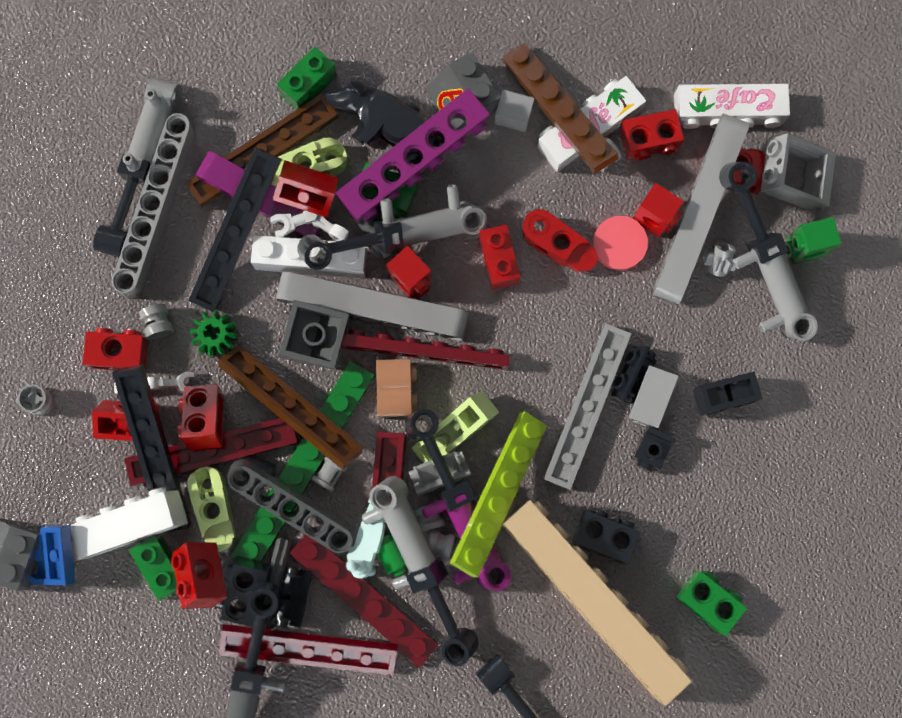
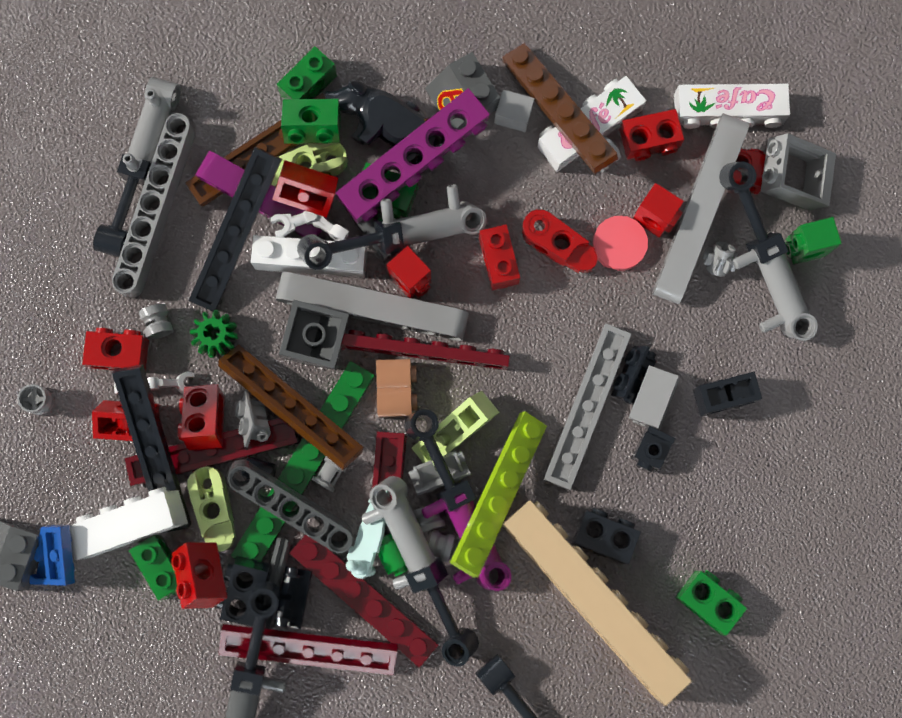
none -> light grey hinge [235,390,271,447]
none -> green brick [281,99,341,144]

